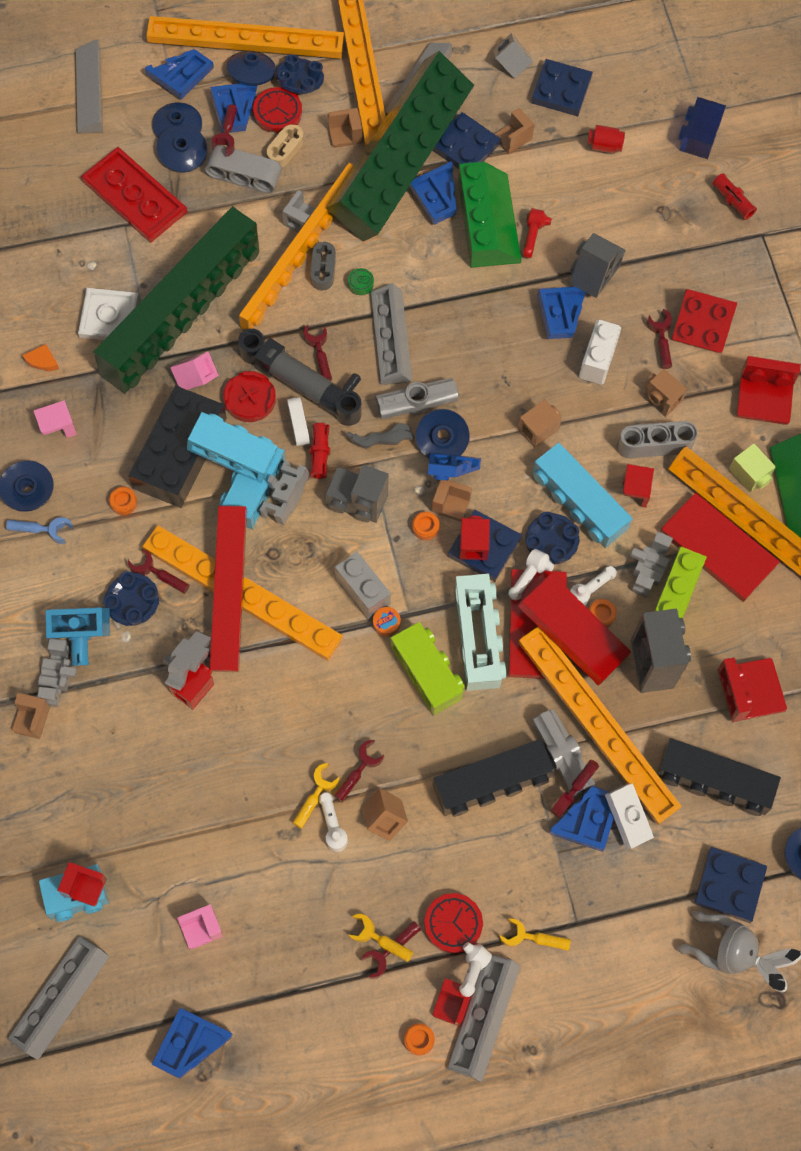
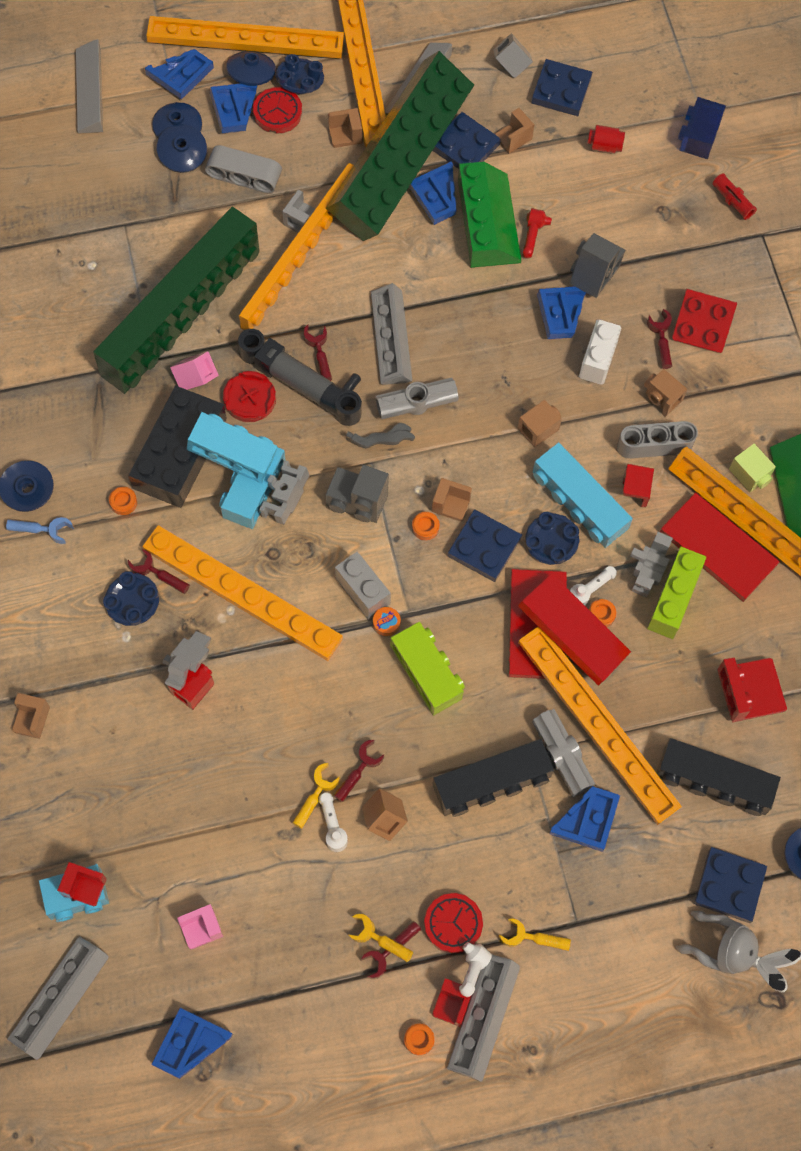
orange tile [22,344,59,371] -> none
bright pink panel [34,400,77,438] -> none
light grey piece [37,638,77,707] -> none
dark azure brick [45,607,110,666] -> none
white tile [78,288,139,340] -> none
red tile [81,147,188,243] -> none
red tile [210,506,247,672] -> none
dark red piece [212,104,237,157] -> none
tan beam [267,125,304,167] -> none
white beam [287,397,310,446] -> none
red pin [309,423,331,479] -> none
dark grey beam [311,242,336,291] -> none
green tile [348,268,374,295] -> none
dark blue dish [416,409,470,458] -> none
blue wing [428,453,481,480] -> none
light aqua brick [455,574,506,691] -> none
red brick [460,516,490,560] -> none
white piece [508,549,554,600] -> none
dark red piece [550,760,599,818] -> none
white plate [605,783,654,849] -> none
dark grey brick [630,609,691,693] -> none
red bracket [736,356,801,425] -> none

